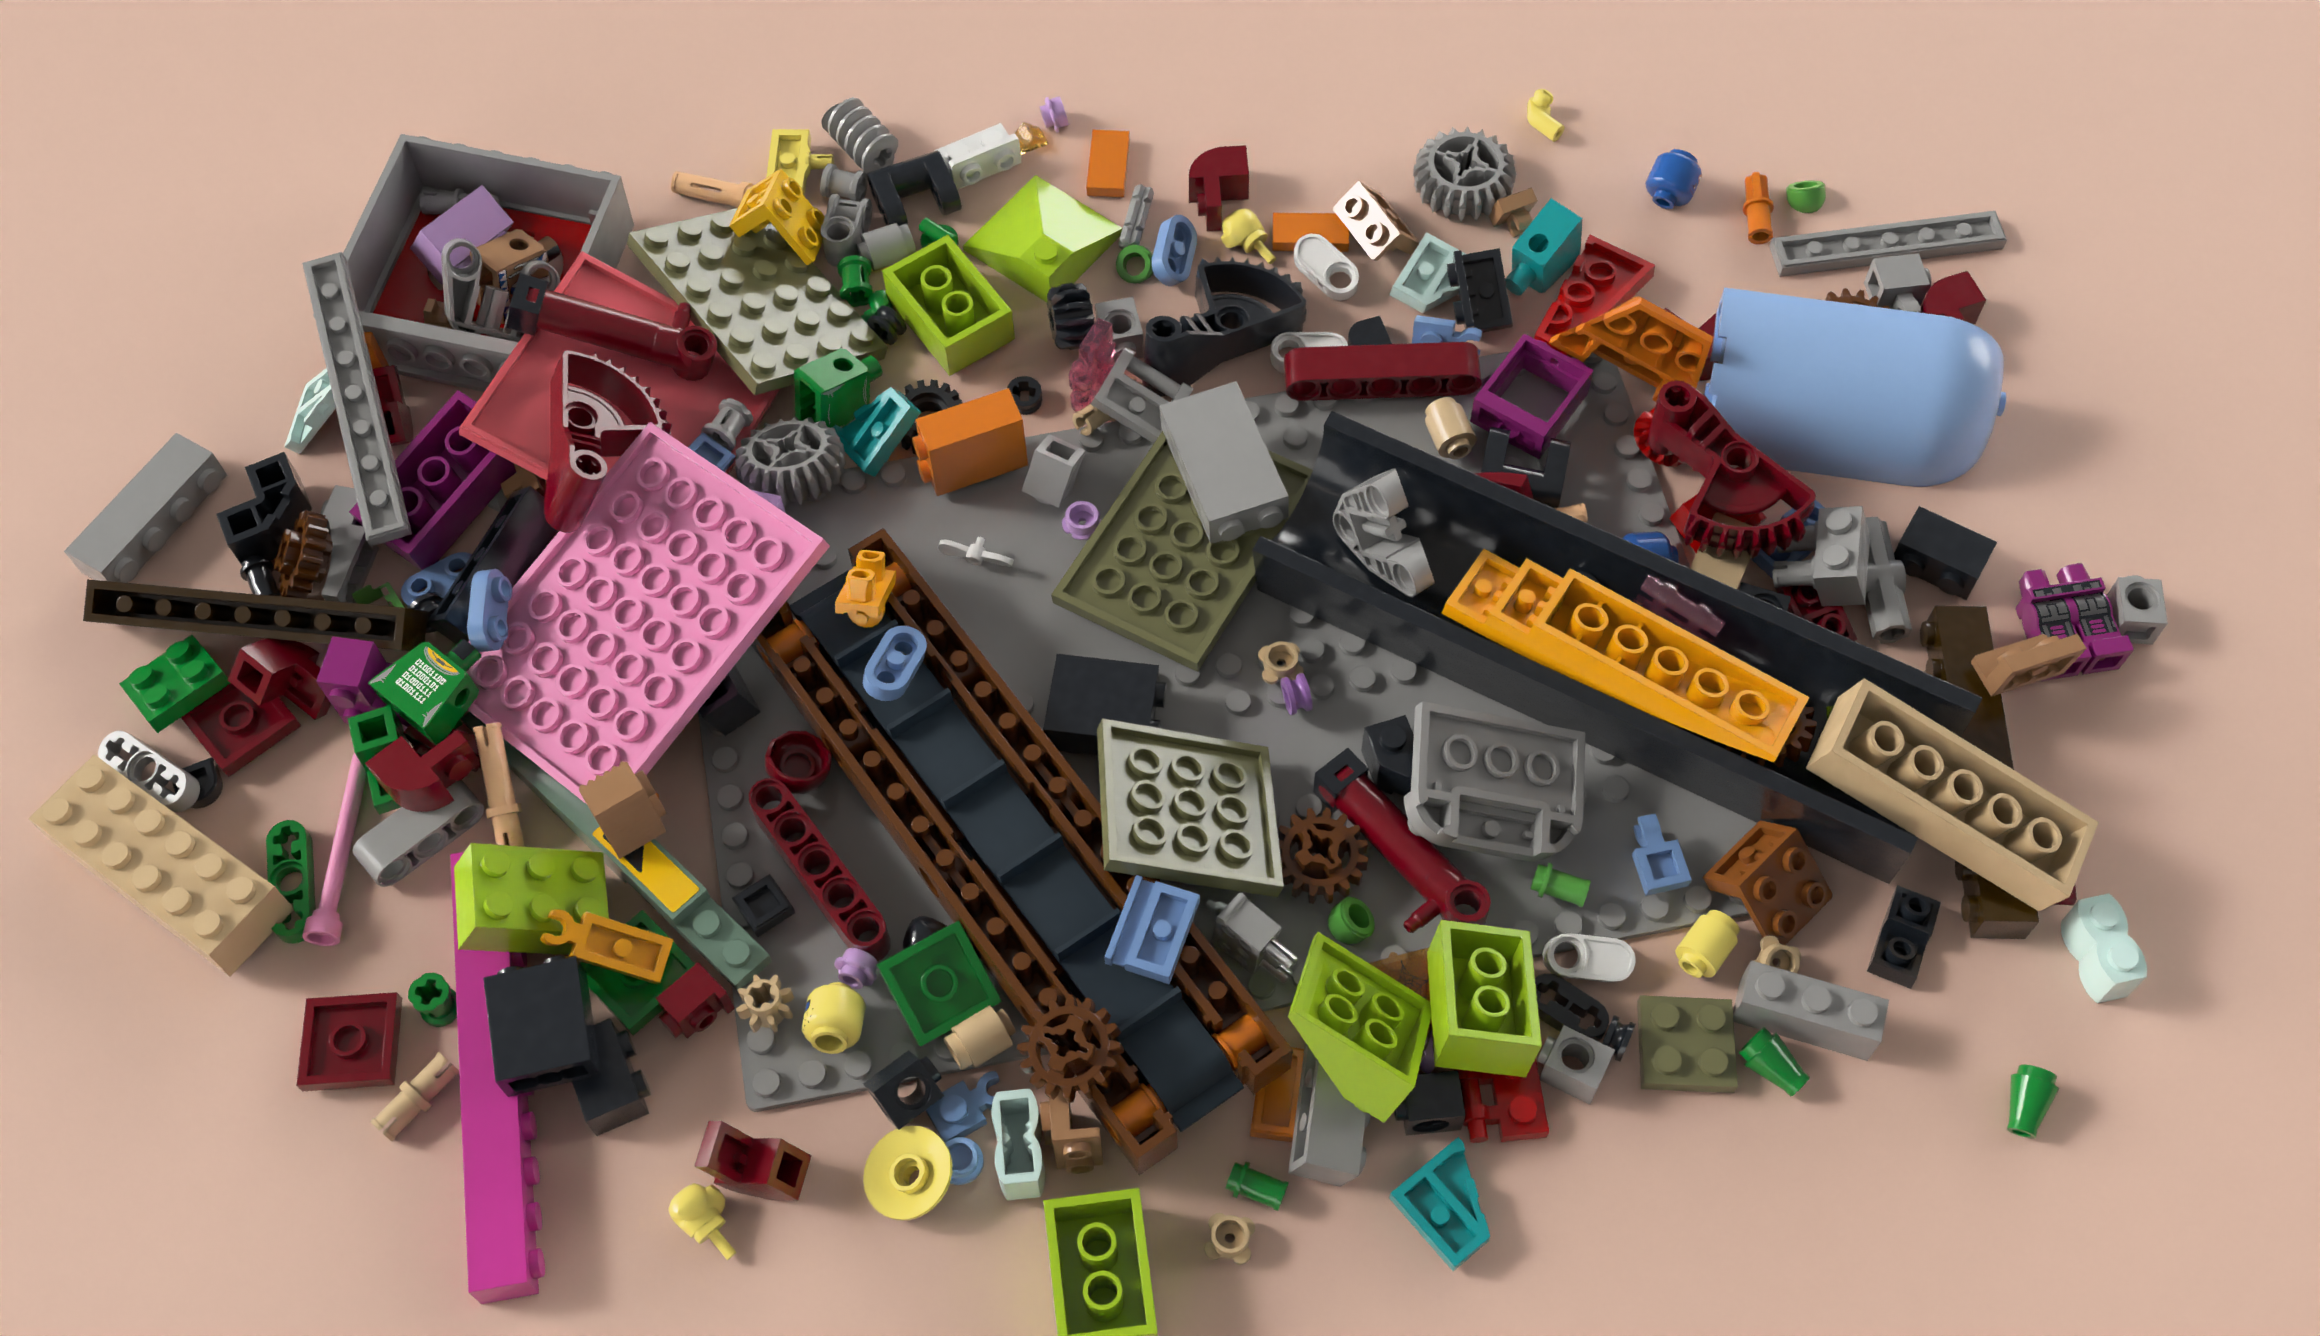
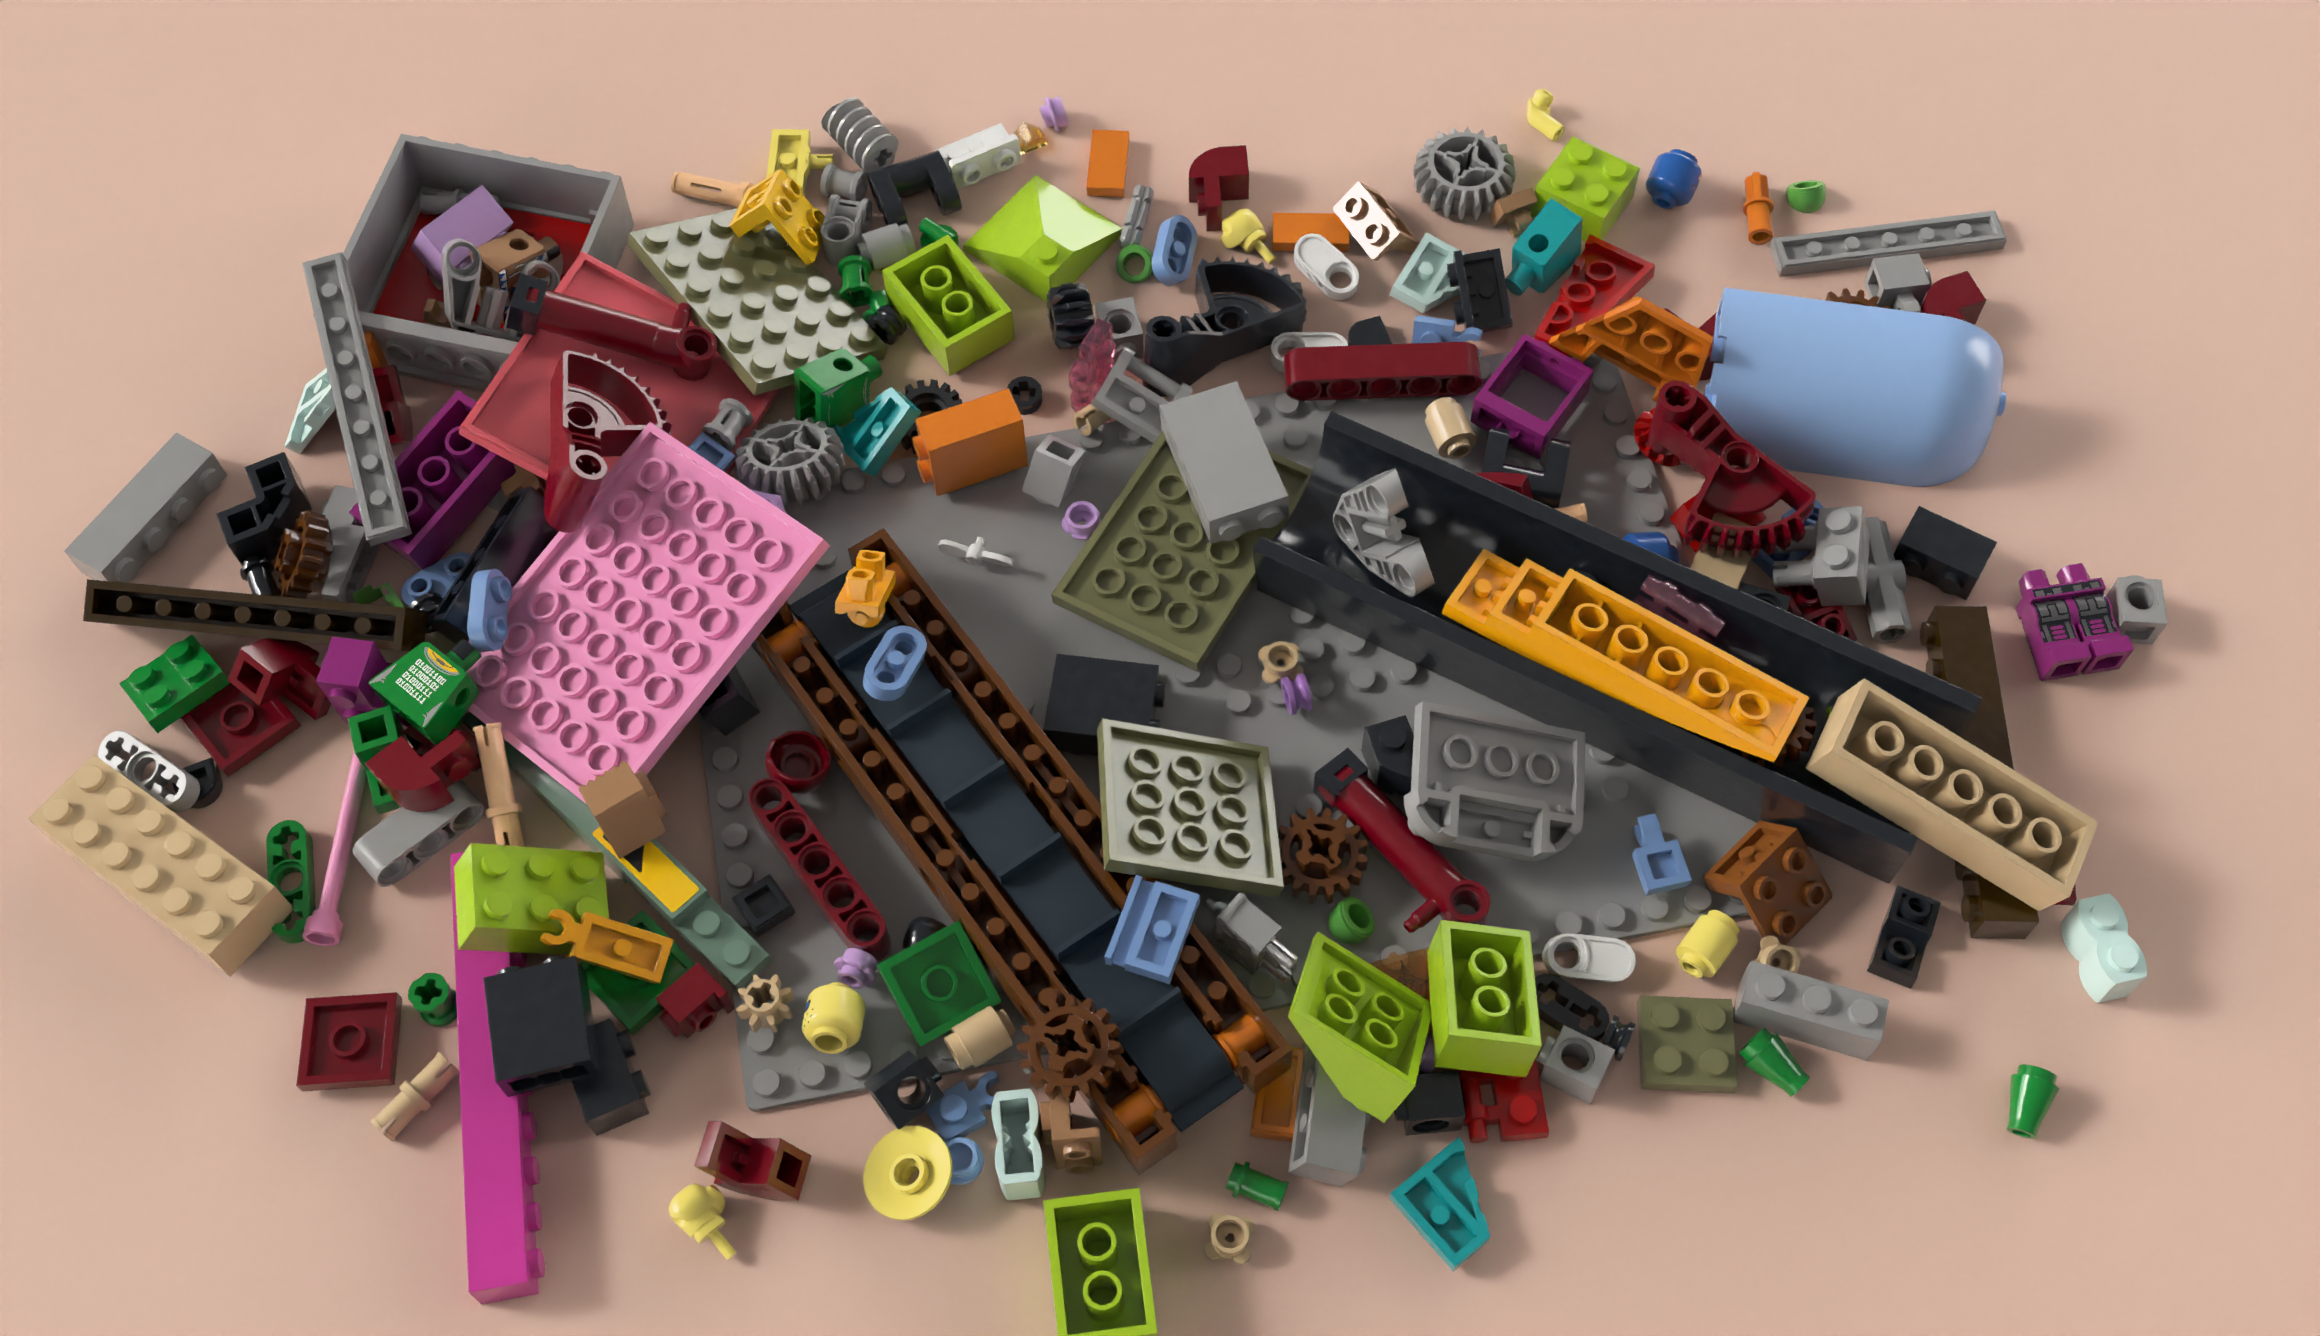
bright green pin [1530,863,1591,907] -> none
medium nougat bracket [1971,634,2087,697] -> none
none -> lime brick [1530,136,1640,242]

